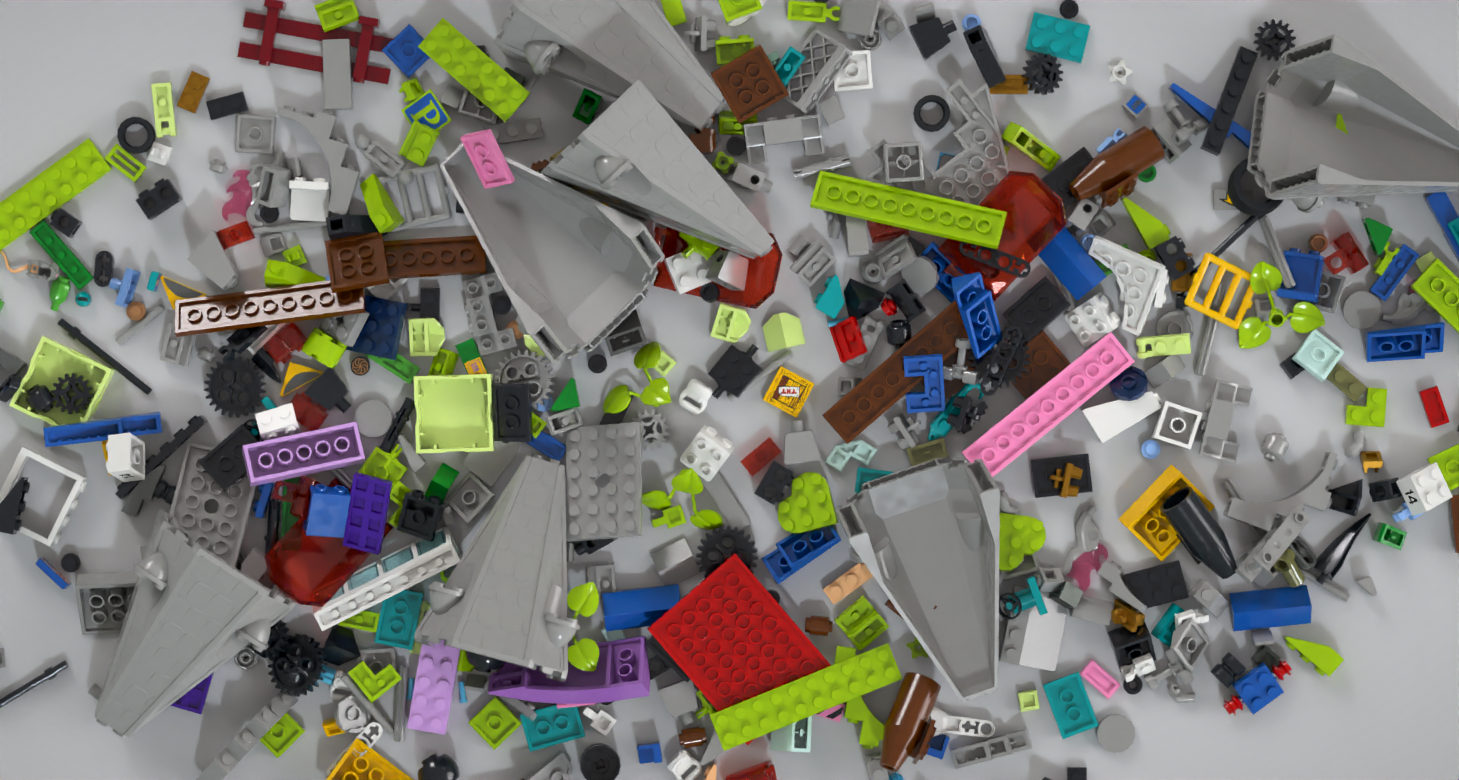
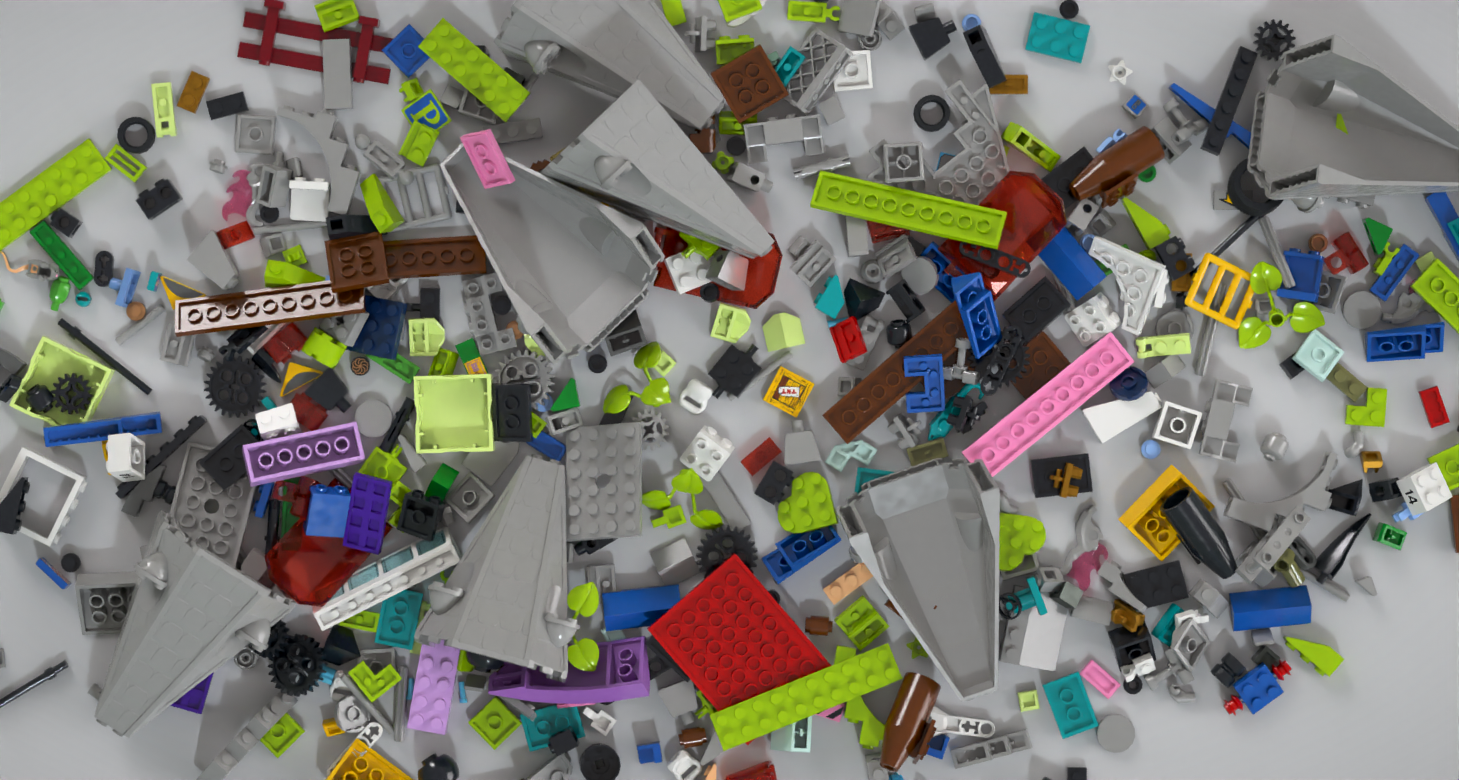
white tile [147,142,173,166] -> none
green slope [572,88,603,125] -> none
light grey arm [826,211,842,239] -> none
red plate [880,297,898,316] -> none
black gear [1021,53,1064,95] -> none
none -> black brick [548,726,580,757]

